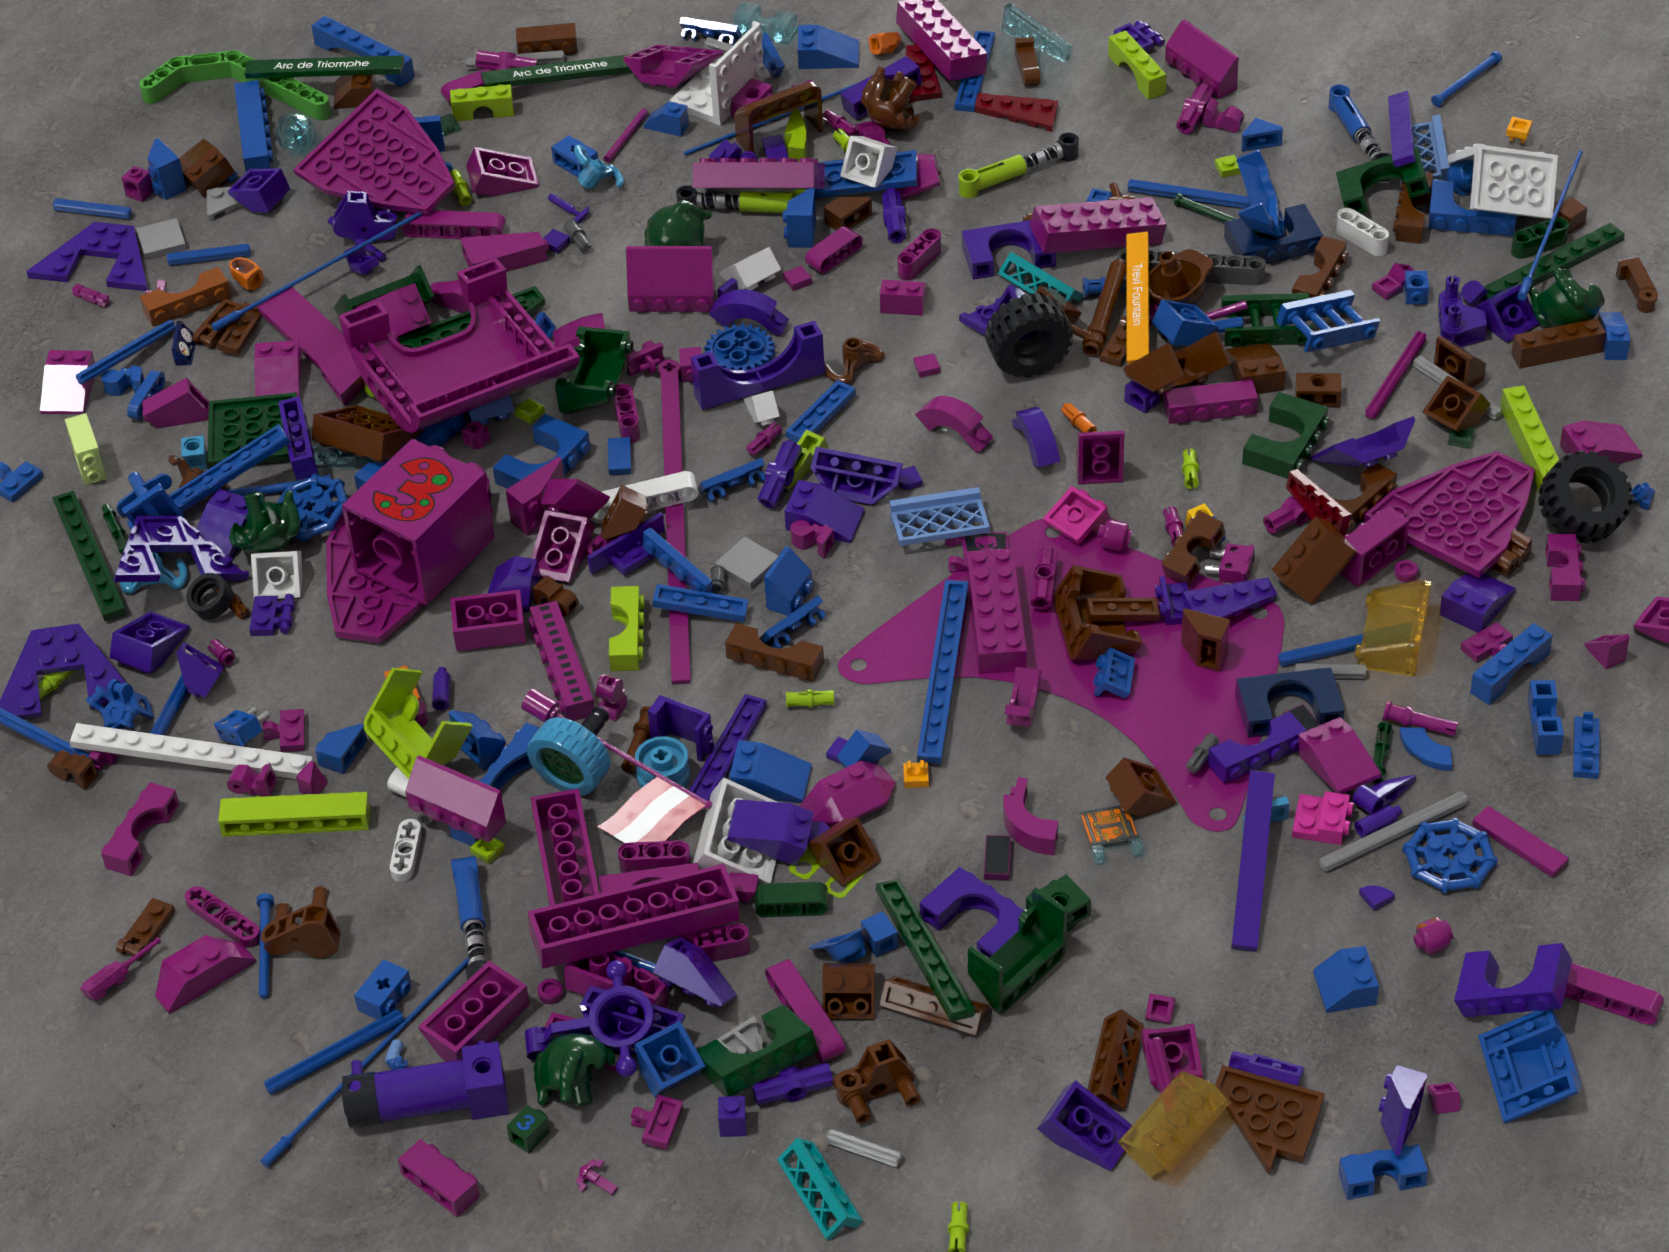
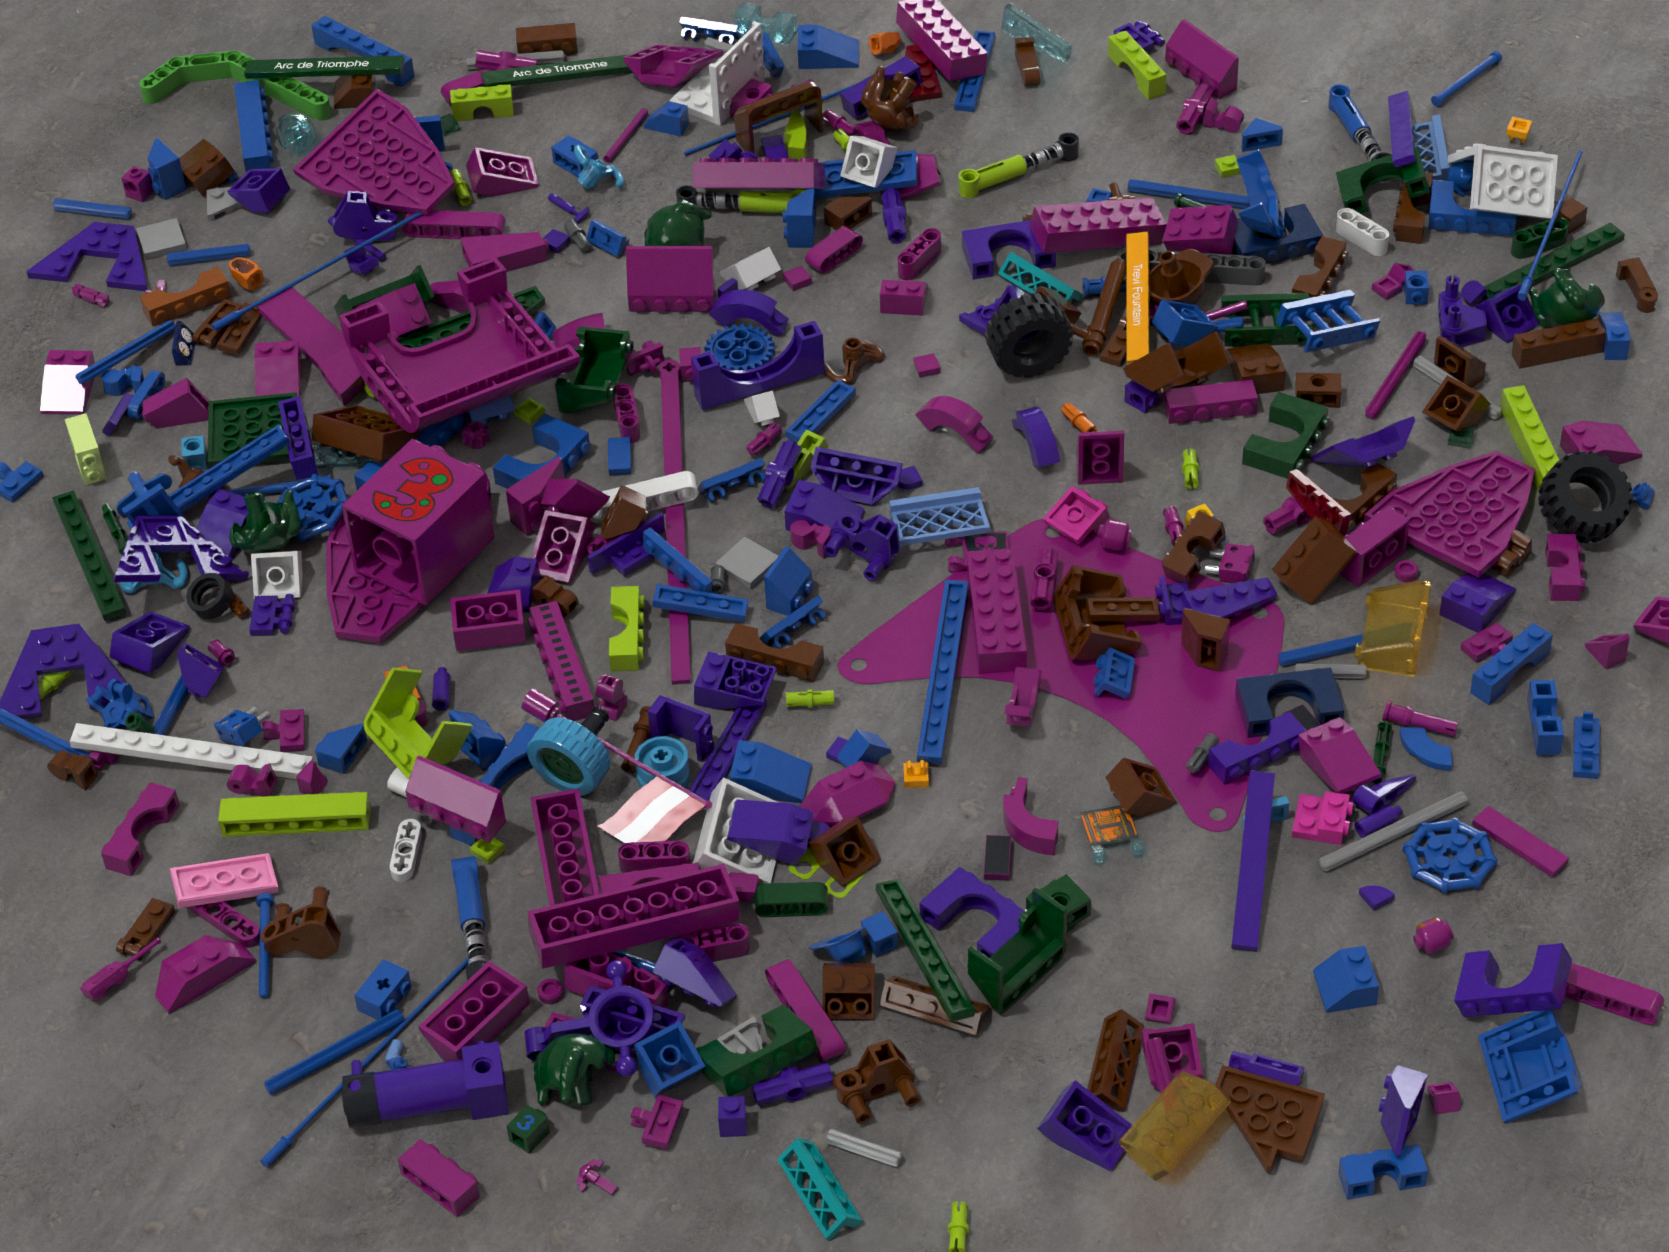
dark red wing [975,93,1058,132] -> none
none -> dark purple tile [102,391,134,436]
none -> dark green pin [125,713,155,734]
none -> bright pink tile [170,853,278,908]
none -> blue hinge [587,220,630,257]
none -> dark purple slope [694,651,777,710]
none -> dark purple piece [823,512,900,581]
none -> magenta brick [1163,205,1238,255]

